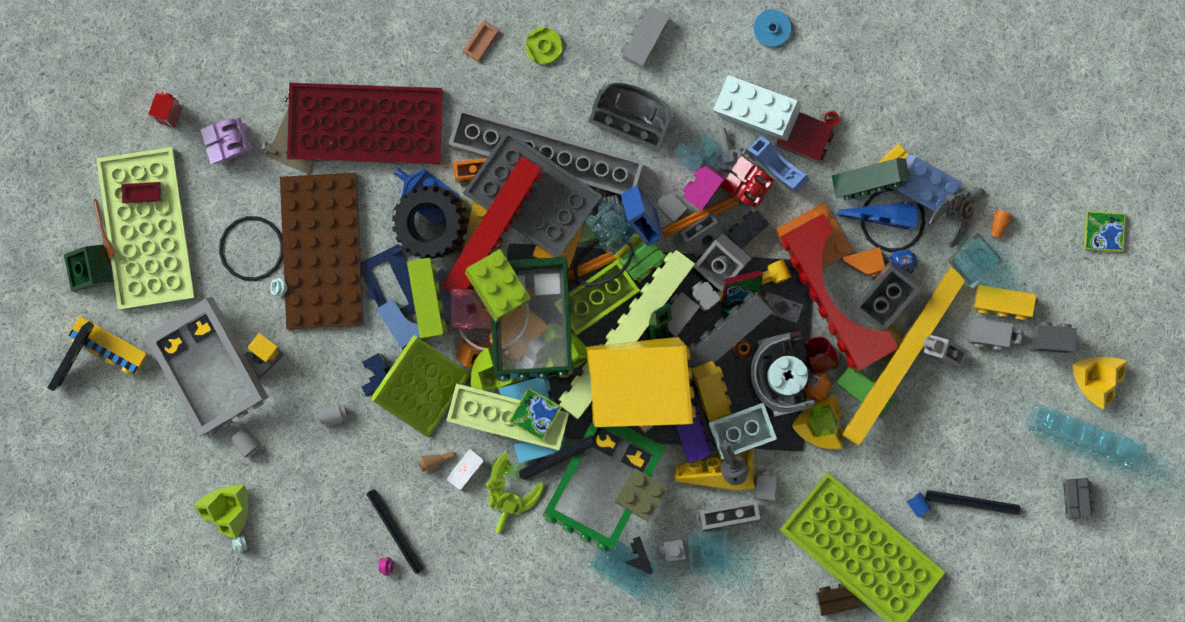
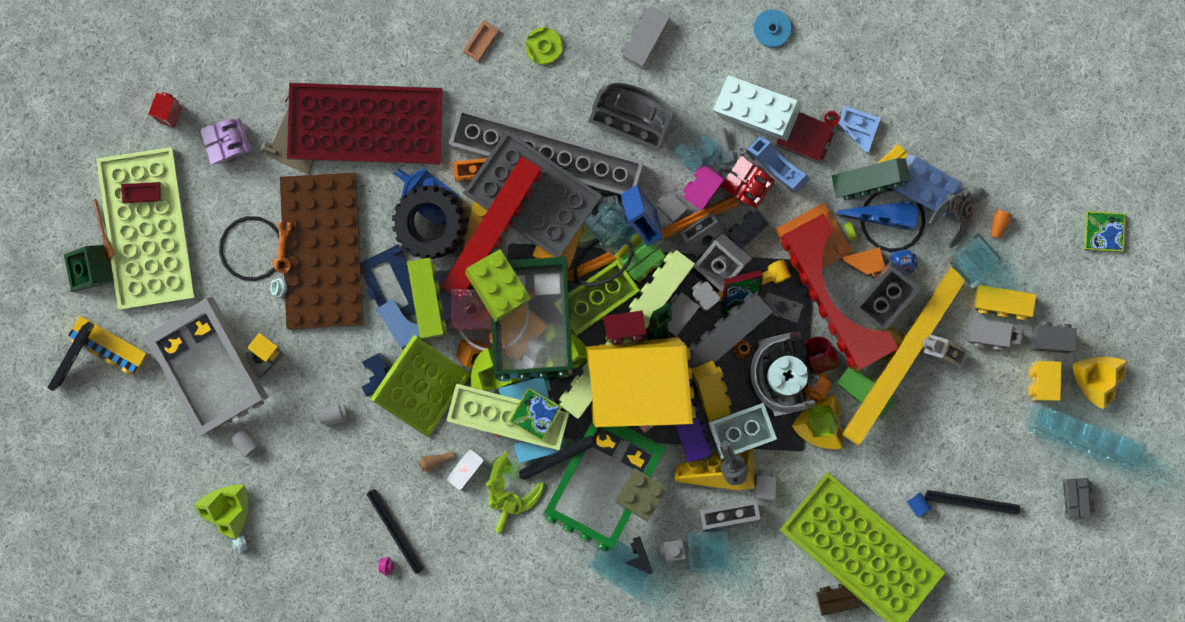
none -> orange brick [272,221,291,273]
none -> dark red brick [603,310,646,344]
none -> light blue wing [838,106,881,153]
none -> lime tile [844,222,858,242]
none -> yellow brick [1028,361,1061,402]

